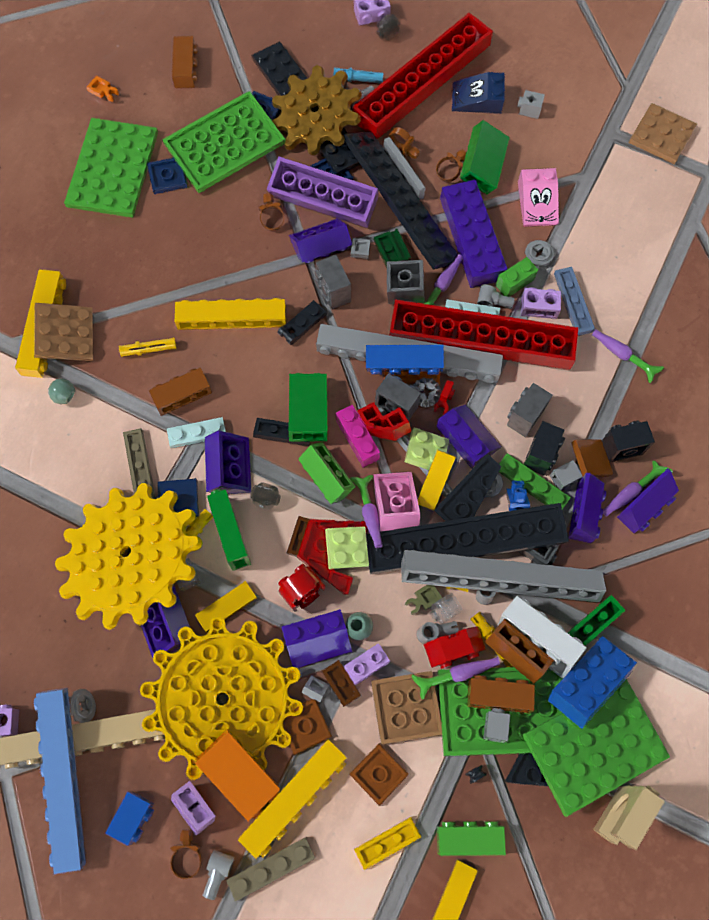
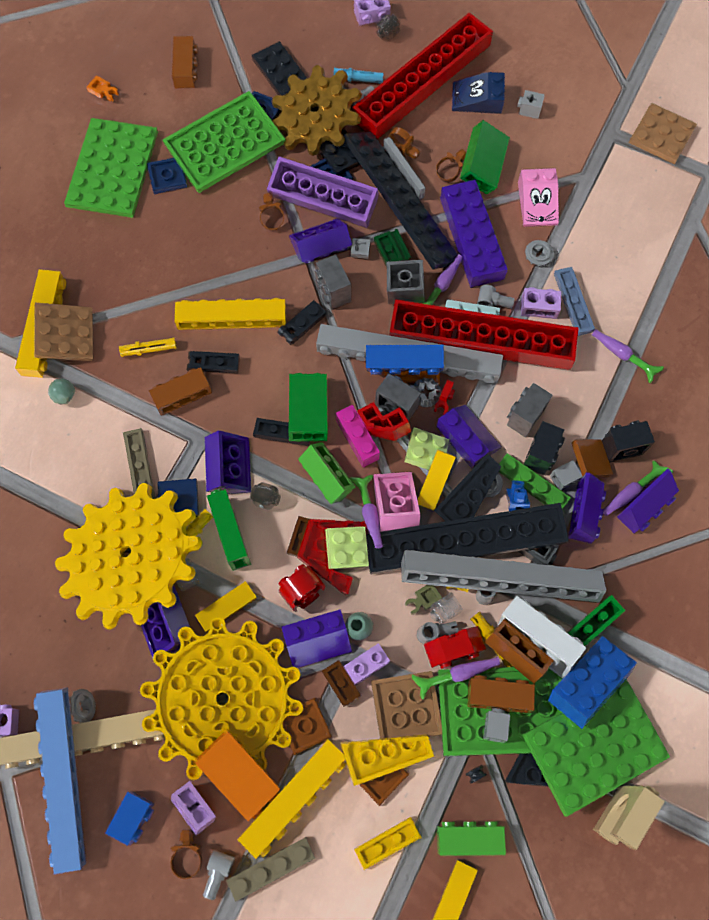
light aqua plate [167,417,226,448] -> none
light grey plate [302,675,329,702] -> none
bright green brick [496,257,538,297] -> none
none -> black plate [186,351,240,373]
none -> yellow wing [340,734,434,786]

